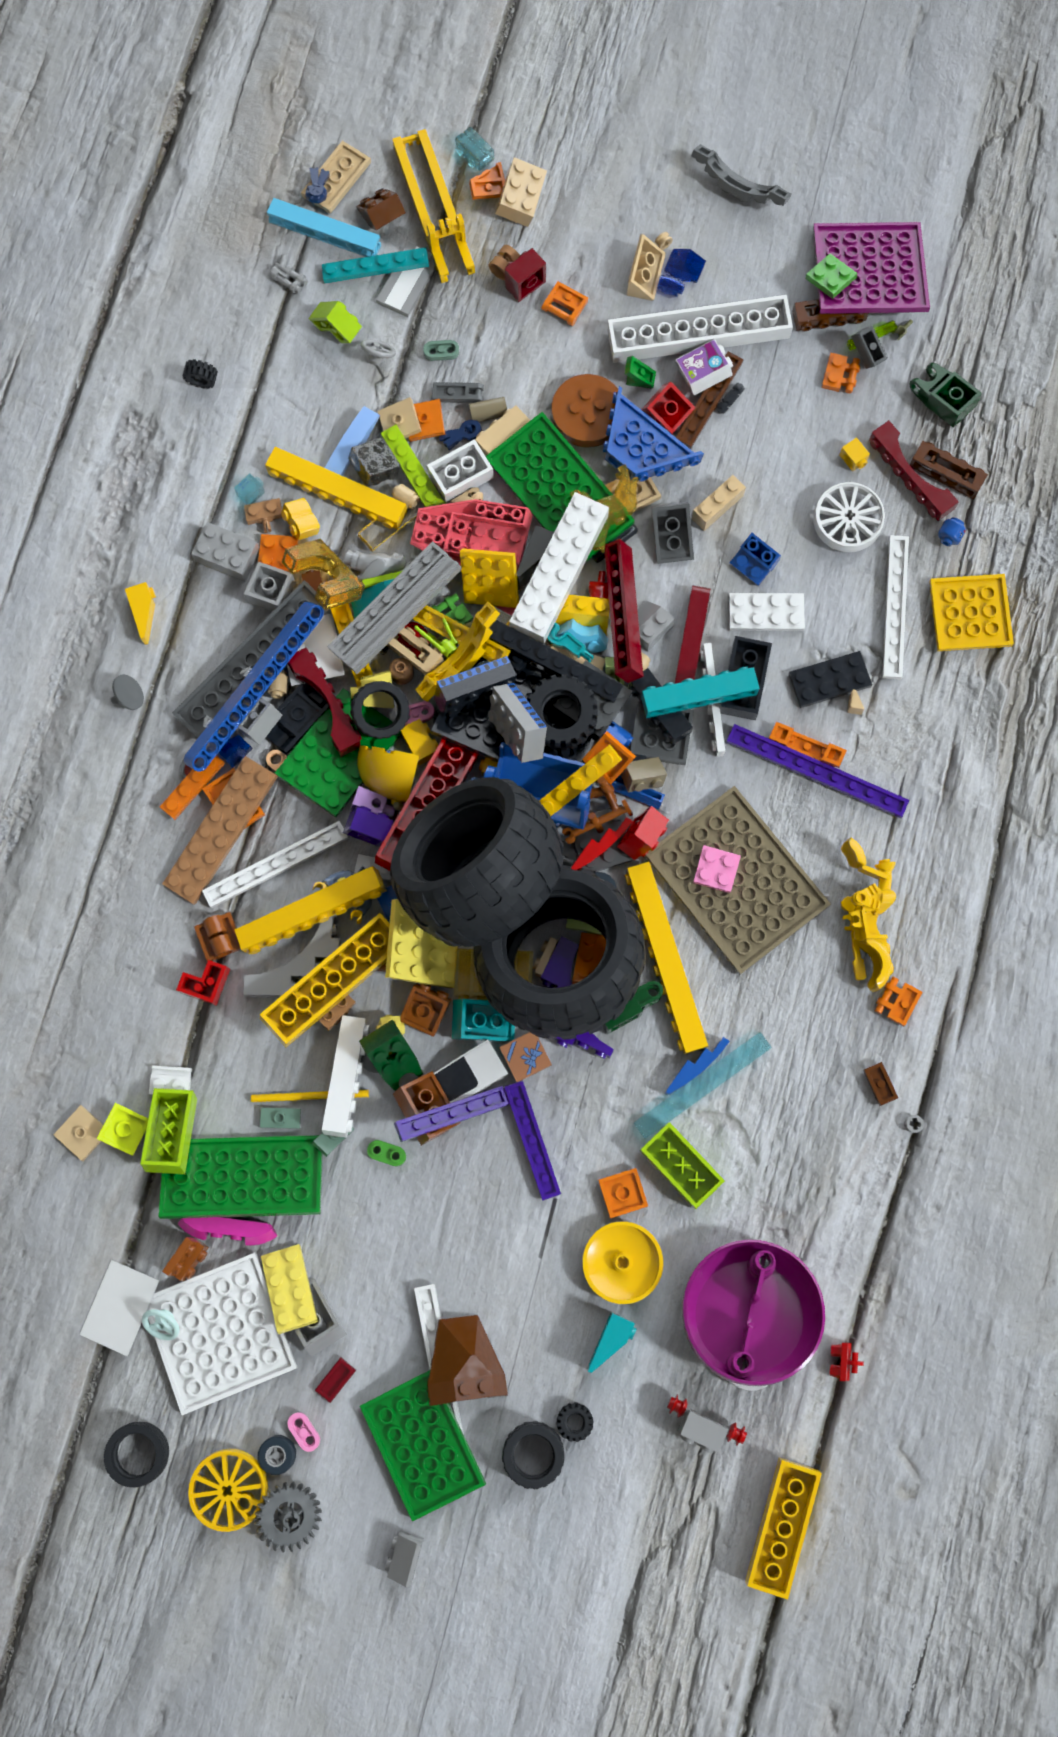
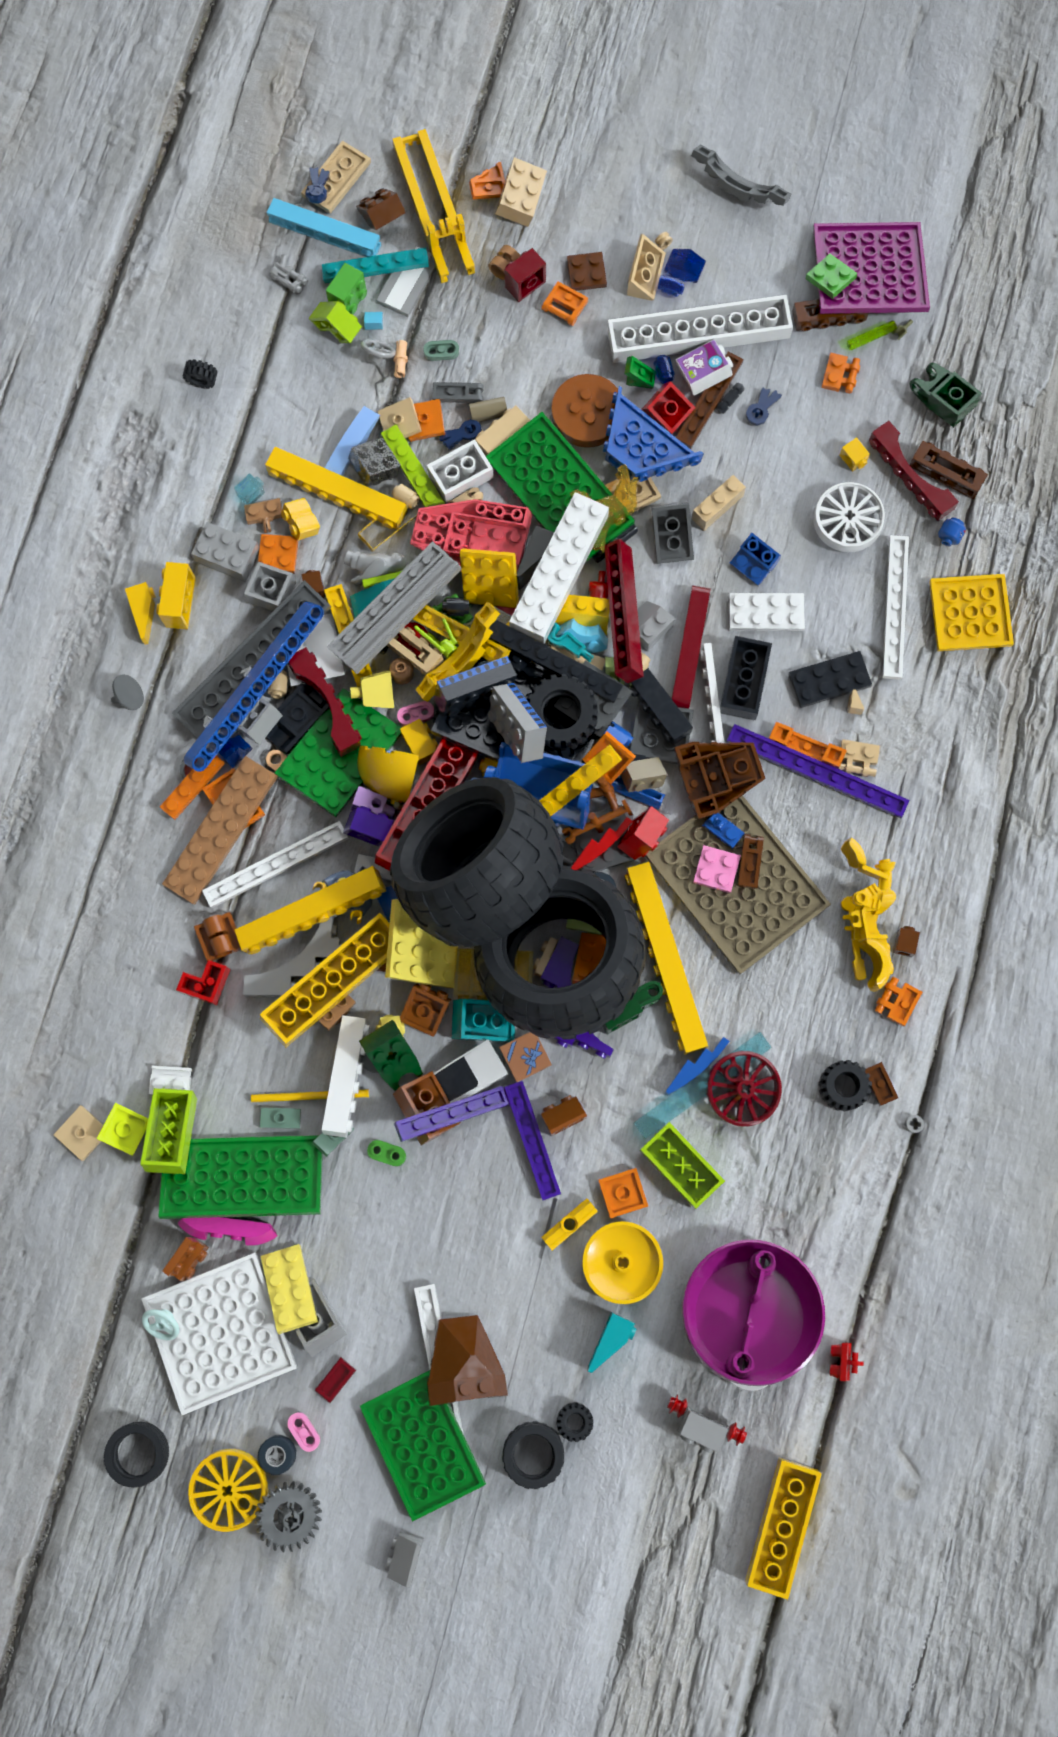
white sticker [80,1260,159,1357] -> none
clear yellow arch [282,538,365,610] -> none
black tyre [350,681,410,739] -> none
clear light blue brick [455,127,494,171] -> none
teal brick [641,667,760,718] -> none
dark grey brick [851,326,888,369] -> none
none -> yellow brick [156,562,196,630]
none -> bright green brick [326,263,367,314]
none -> medium azure slope [364,312,383,330]
none -> light nougat pin [393,340,408,378]
none -> black brick [442,597,469,616]
none -> dark orange slope [541,1095,587,1136]
none -> yellow piece [541,1198,598,1251]
none -> reddish brown plate [567,252,607,291]
none -> clear blue brick [653,355,675,384]
none -> reddish brown wedge [675,742,766,819]
none -> blue plate [702,813,745,849]
none -> dark red piece [706,1051,782,1127]
none -> reddish brown plate [737,834,764,889]
none -> dark blue piece [746,387,782,426]
none -> black tyre [819,1060,872,1111]
none -> tan plate [837,739,880,777]
none -> reddish brown brick [893,926,920,958]

